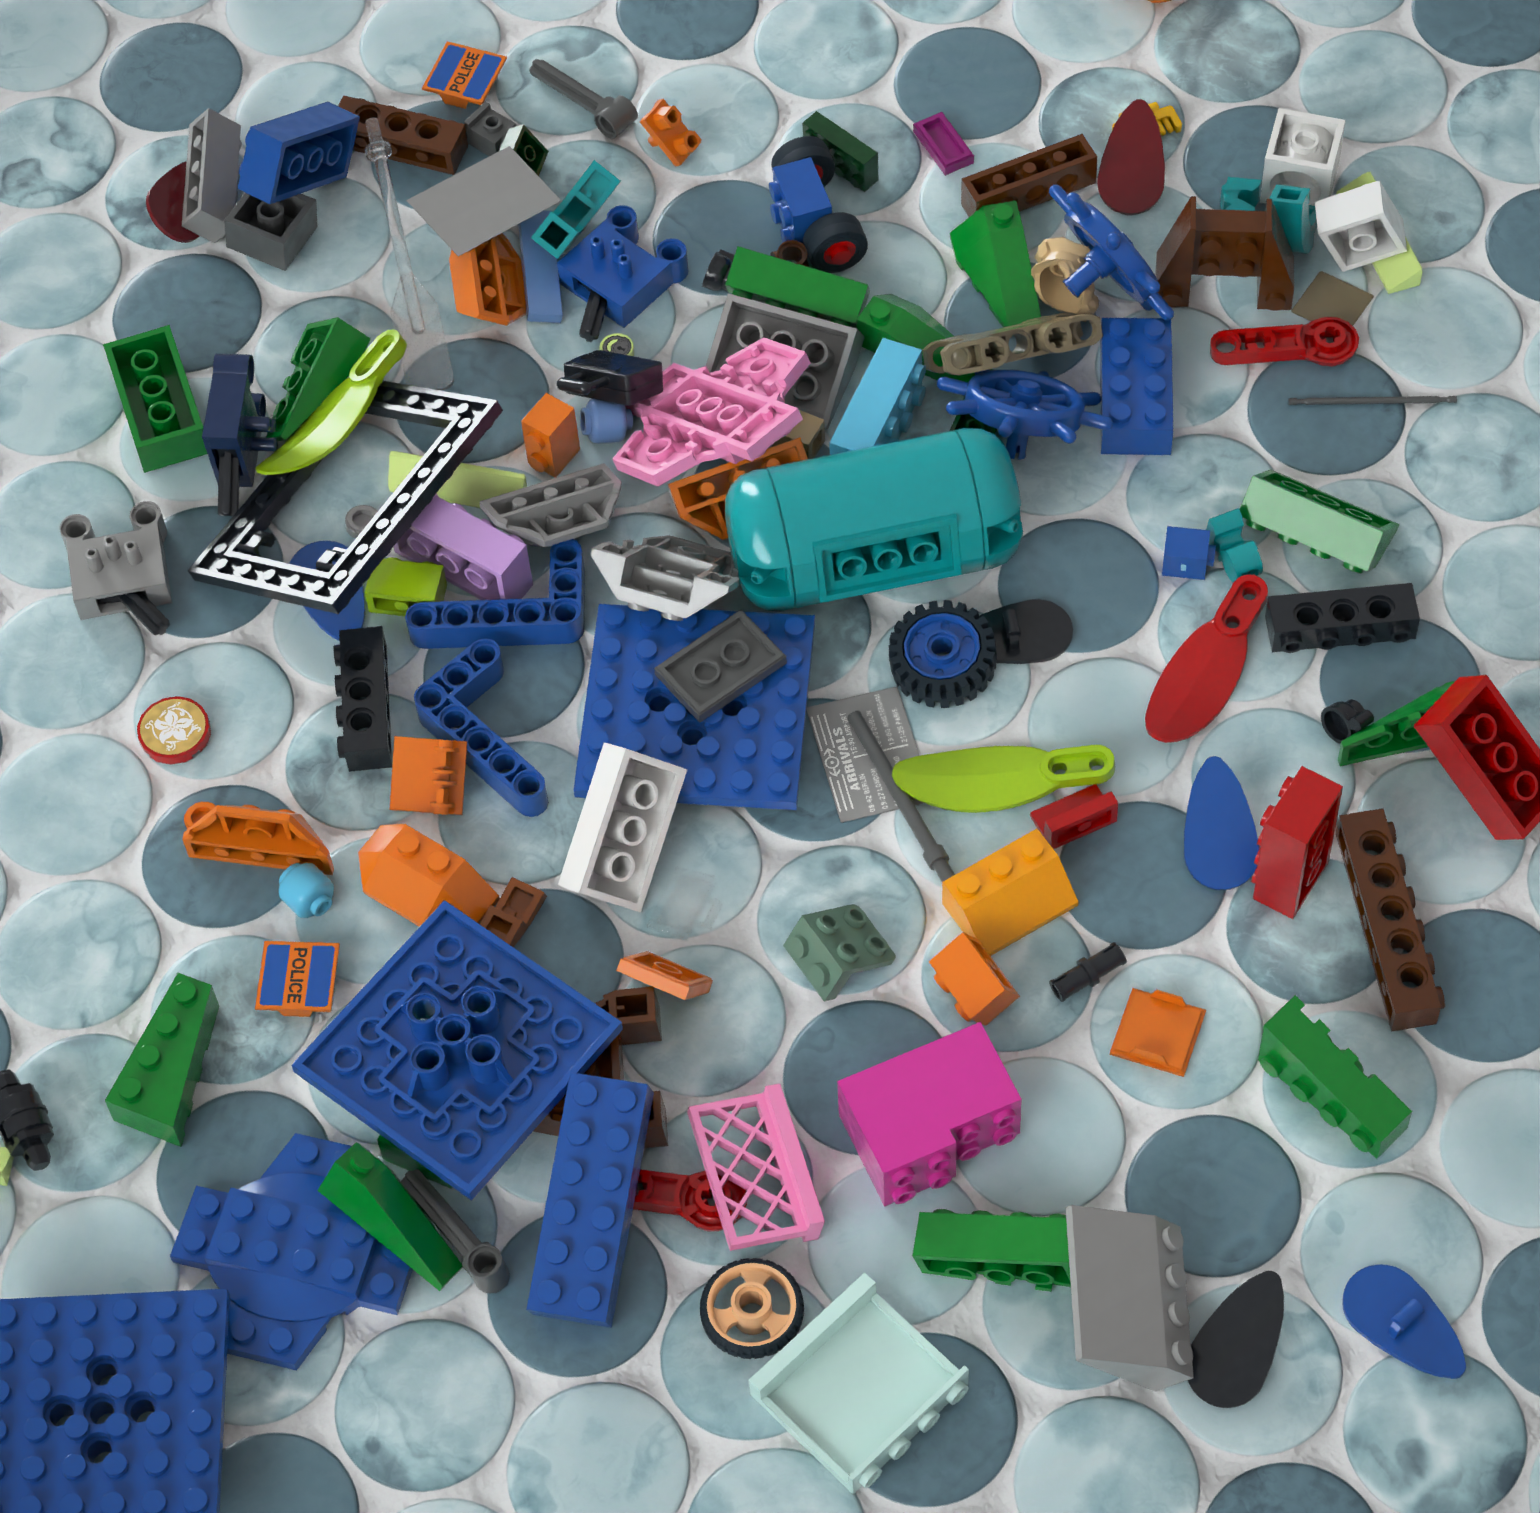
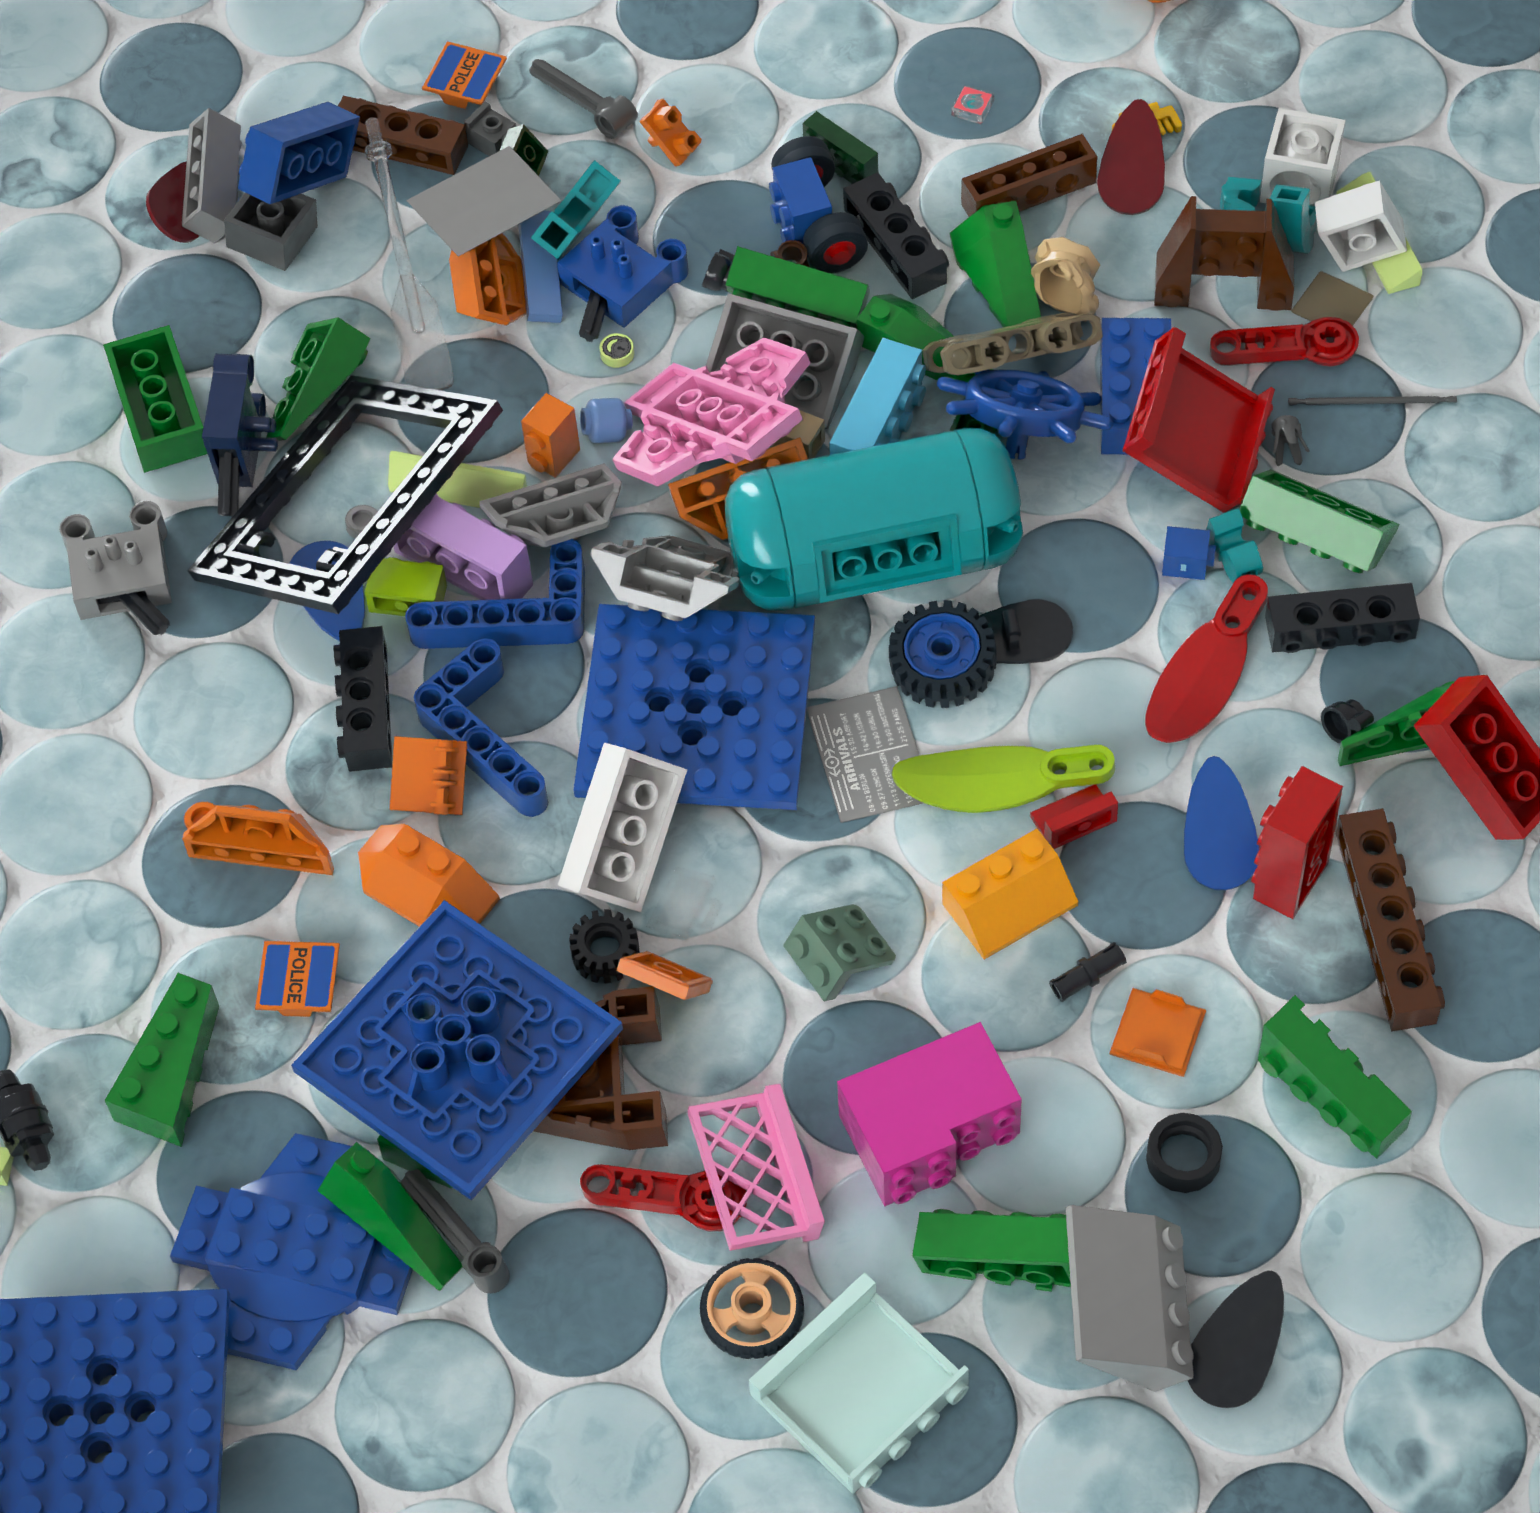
tile [137,696,211,765] -> none
lime plant [255,329,407,475] -> none
medium azure head [279,863,334,918] -> none
dark orange slope [480,877,547,947] -> none
blue brick [526,1072,654,1328] -> none
black piece [557,350,663,406] -> none
dark grey tile [654,610,787,723] -> none
dark grey bar [847,711,955,882] -> none
magenta tile [913,112,974,176] -> none
orange brick [929,932,1020,1026] -> none
blue piece [1049,184,1174,320] -> none
blue shield [1342,1264,1466,1379] -> none
none -> black tyre [569,909,640,984]
none -> black brick [843,172,949,300]
none -> clear tile [951,85,994,125]
none -> red panel [1123,327,1275,513]
none -> black tyre [1146,1113,1223,1193]
none -> dark grey piece [1271,415,1310,466]

